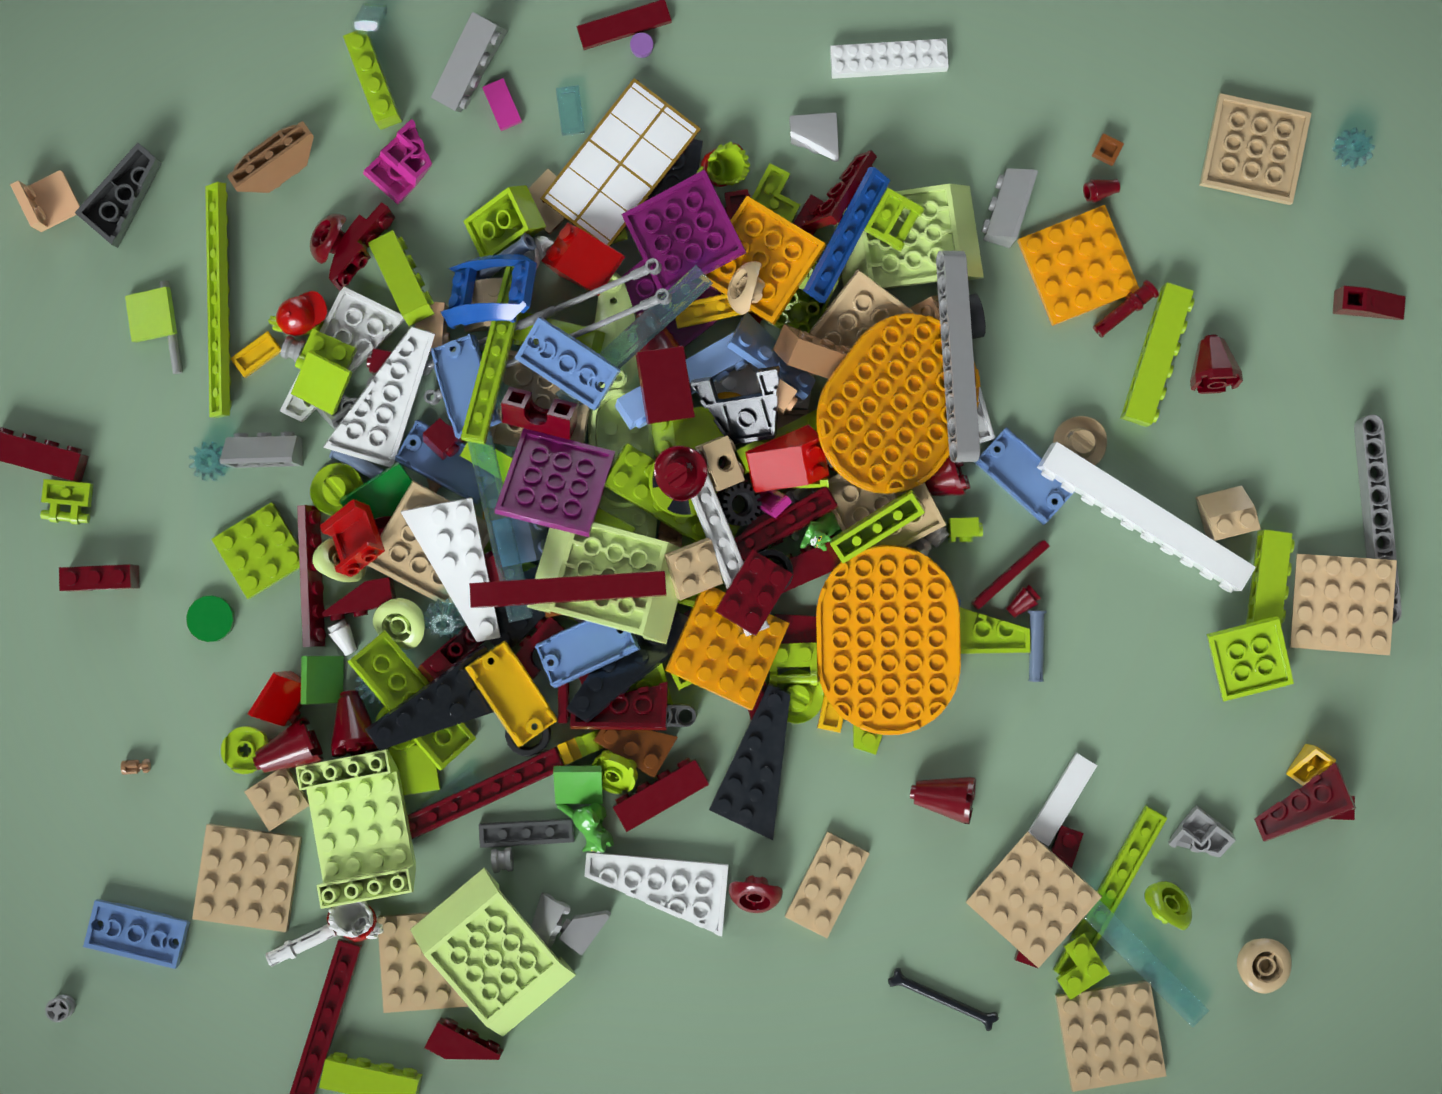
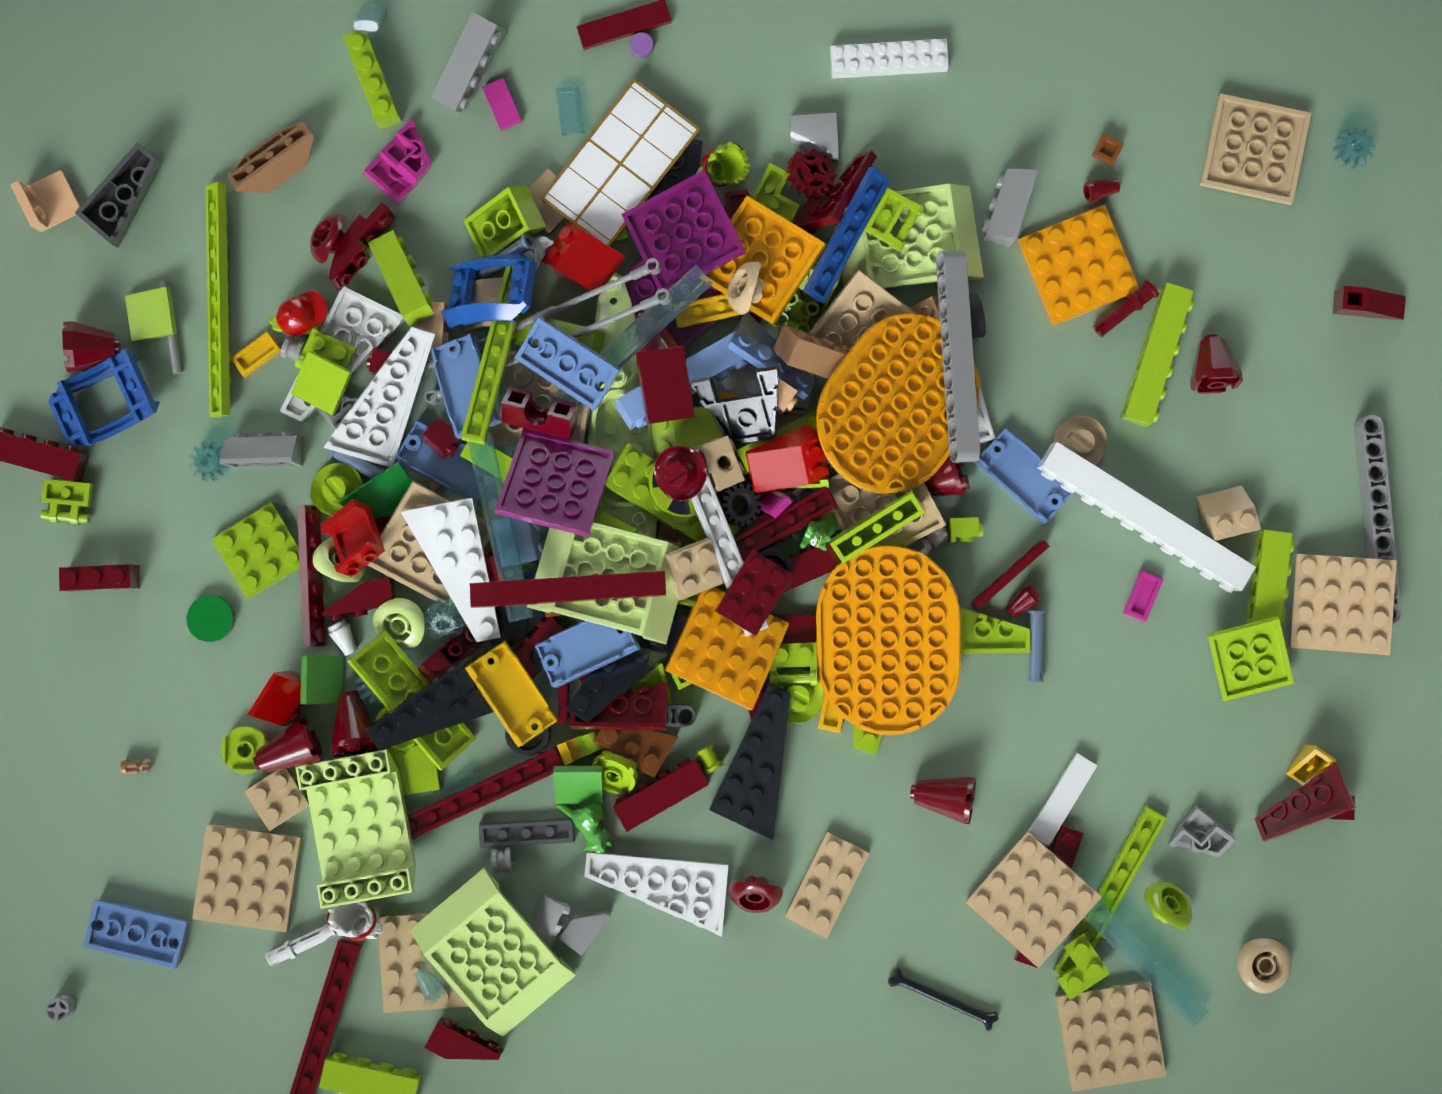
none -> blue wedge [48,349,160,446]
none -> dark red cone [62,321,121,373]
none -> clear light blue cone [414,966,446,1004]
none -> lime bush [694,743,724,774]
none -> dark red gear [785,147,837,199]
none -> dark pink tile [1123,570,1163,622]

